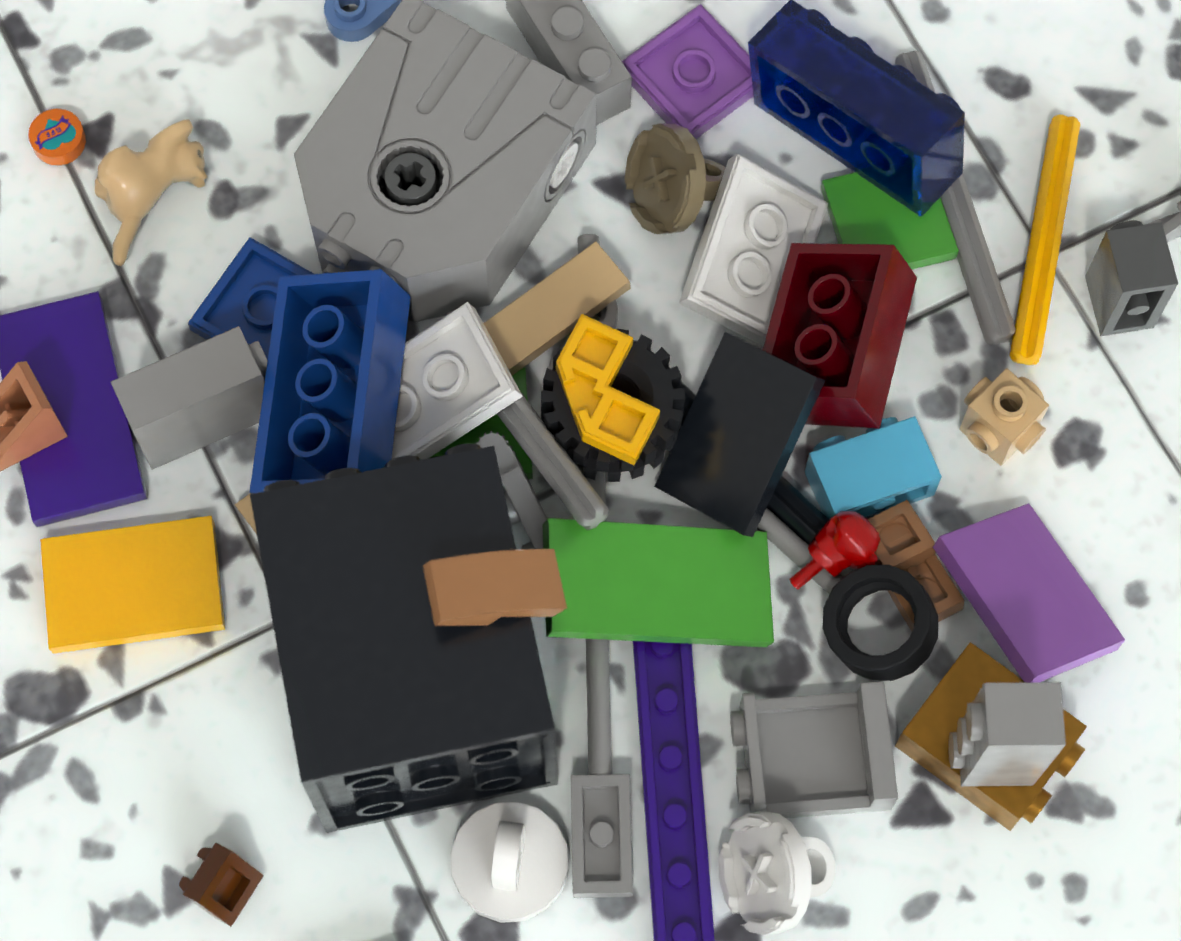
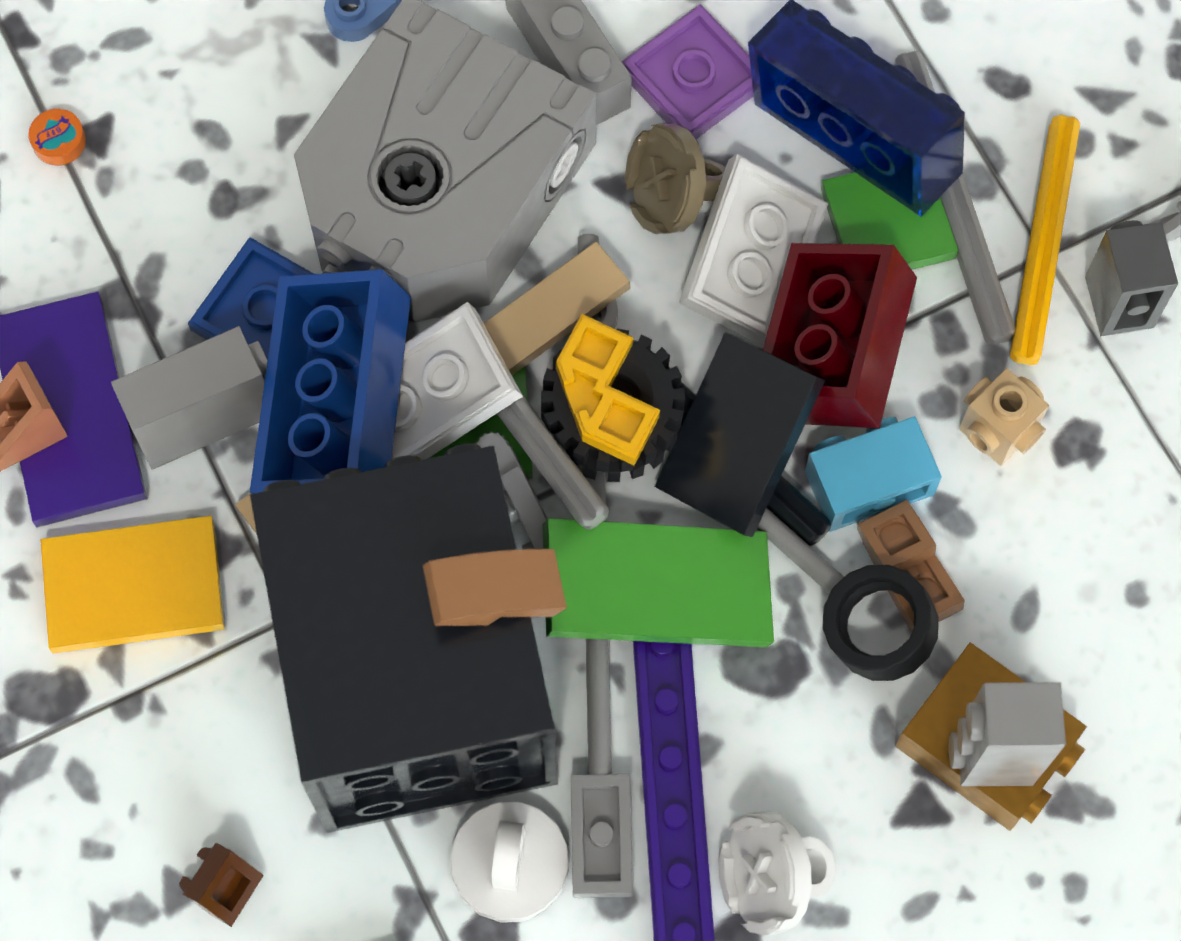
tan animal [95,119,207,266] -> none
light grey panel [730,681,898,818] -> none
red piece [789,511,881,590] -> none
medium lavender tile [933,503,1125,683] -> none

